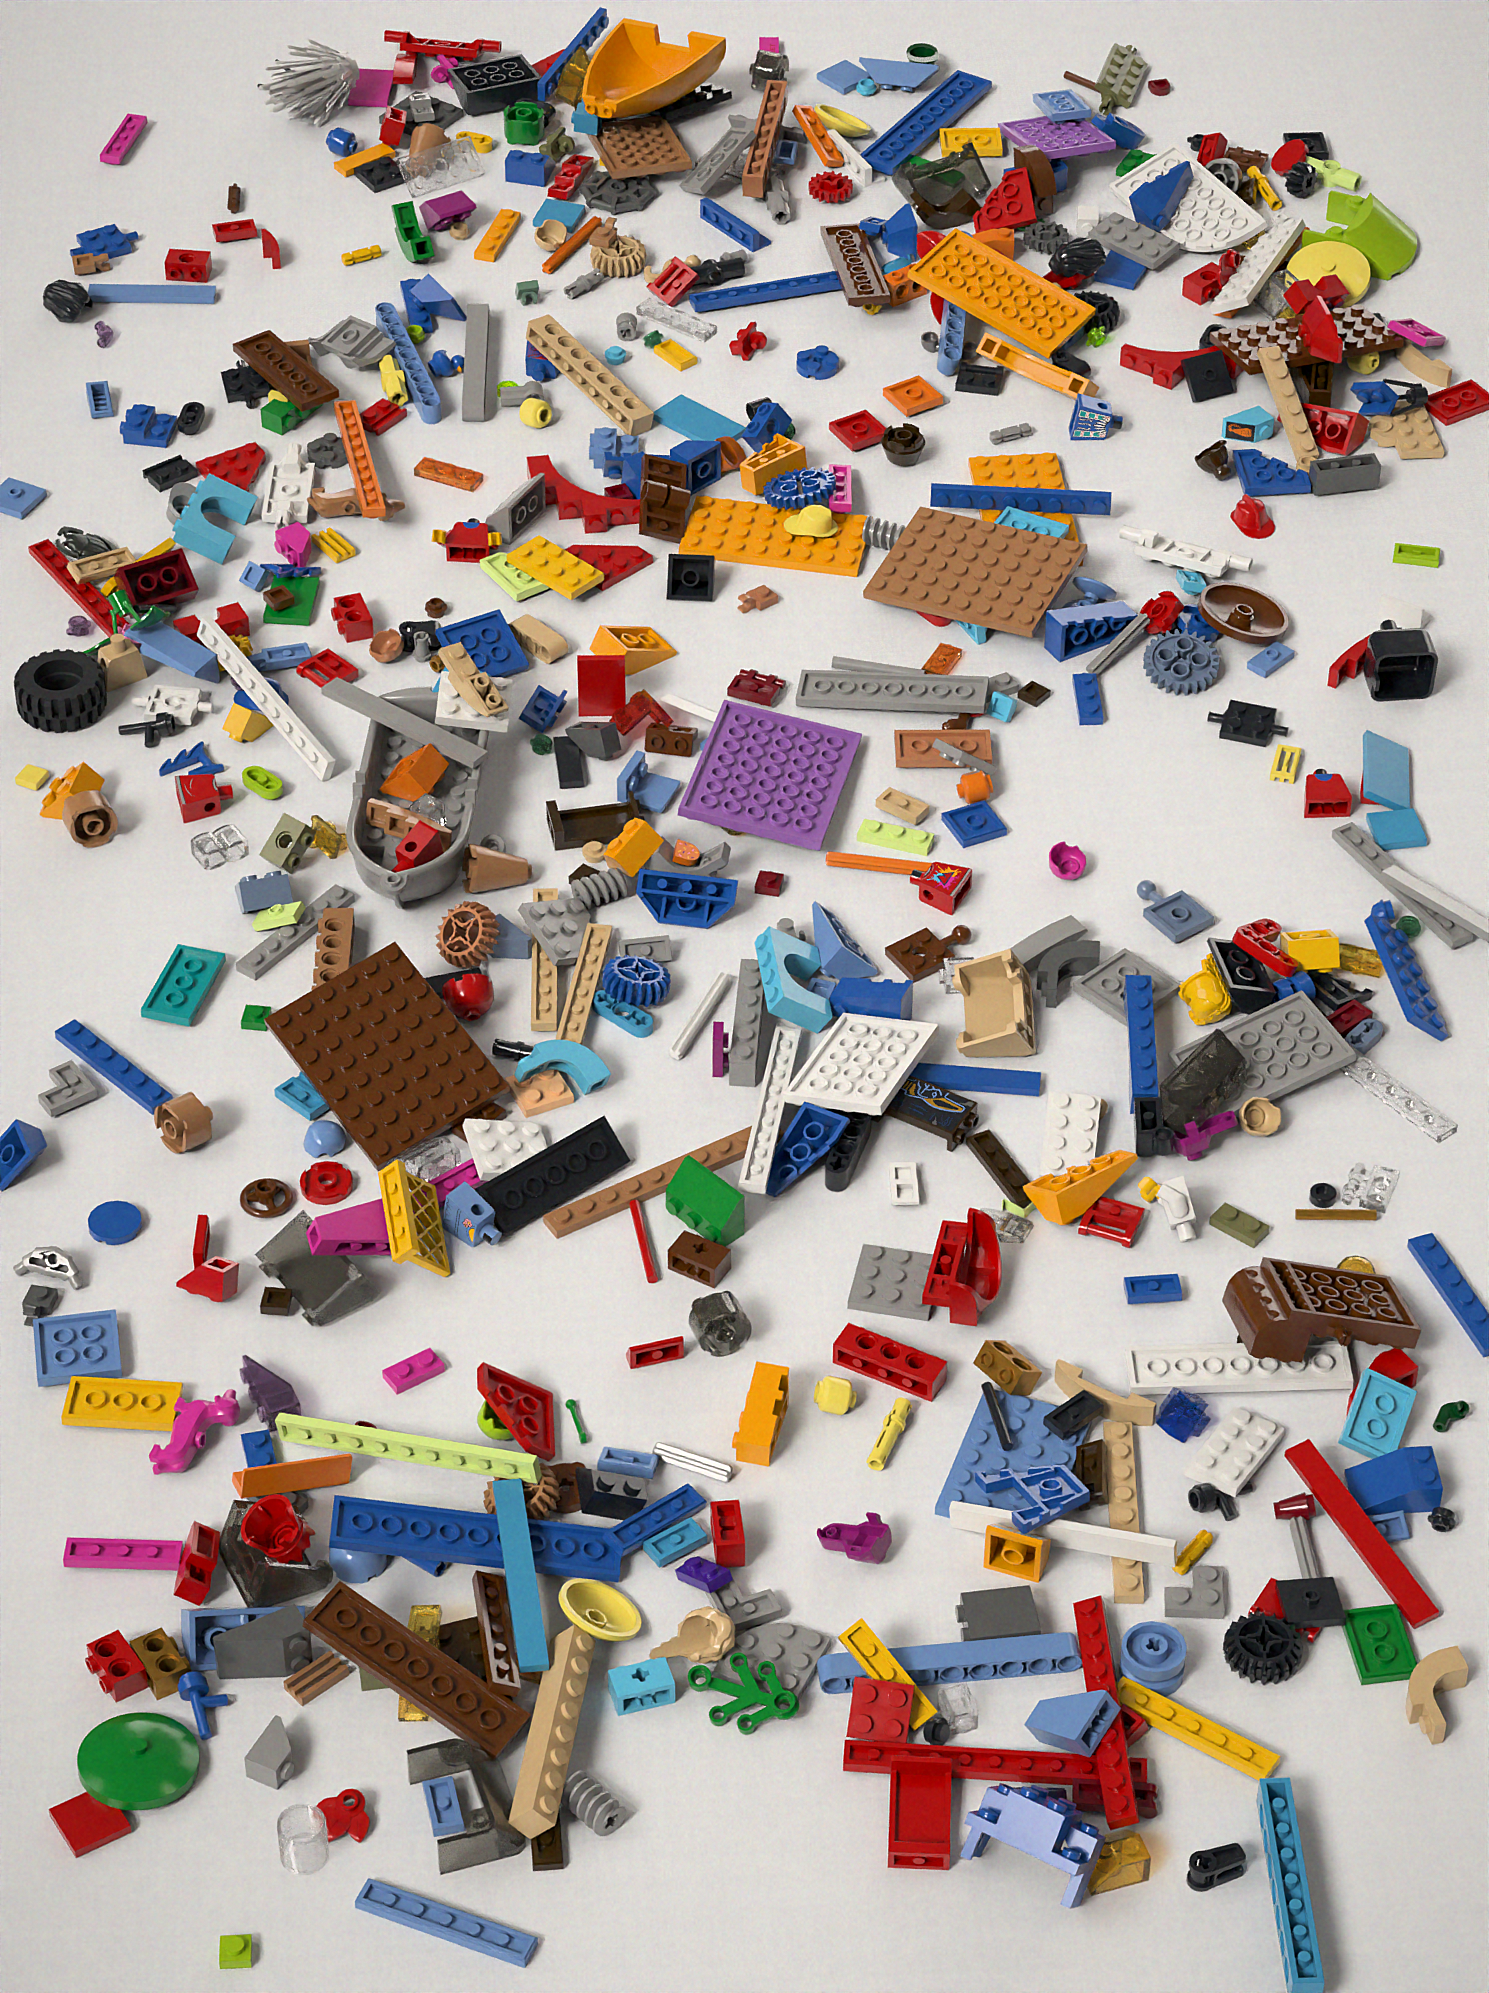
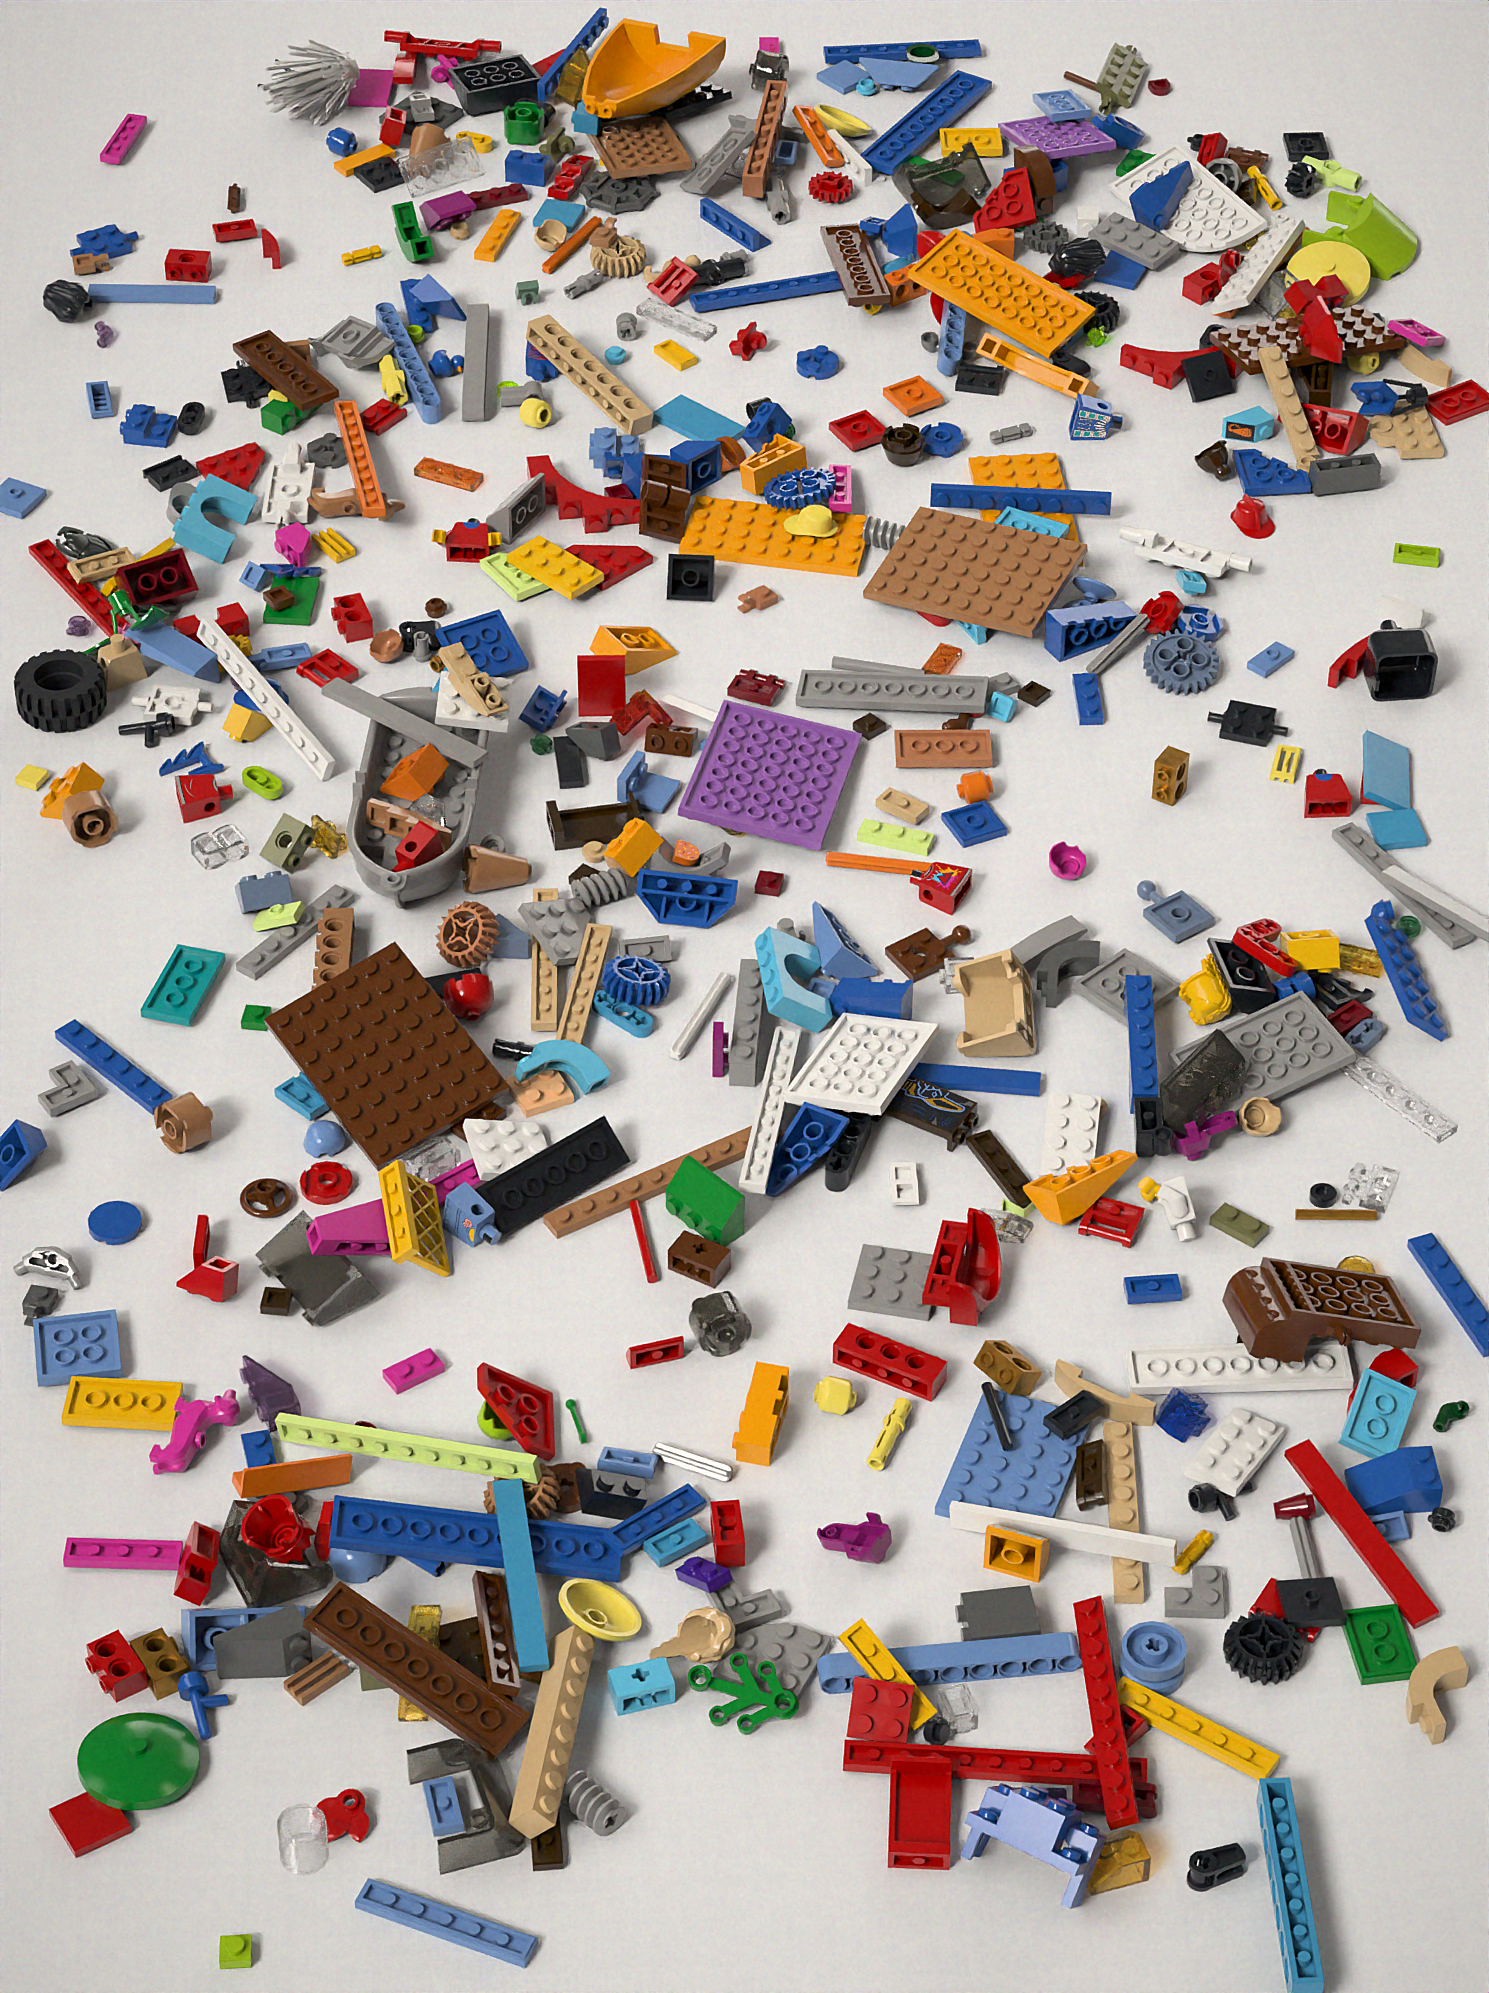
light grey slope [244,1715,295,1790] -> none
tan beam [508,614,568,664] -> none
clear green plate [643,330,664,349] -> none
light grey plate [932,738,997,776] -> none
blue wing [975,1465,1090,1534] -> none
medium blue slope [1024,1690,1121,1757] -> none
reddish brown dish [1198,582,1289,644] -> none
red tile [1271,139,1309,176] -> none
none -> red slope [313,1501,334,1562]
none -> dark red plate [466,183,528,212]
none -> blue plate [823,39,981,65]
none -> dark brown plate [853,712,886,741]
none -> blue plate [920,422,964,458]
none -> pearl gold brick [1151,745,1190,806]

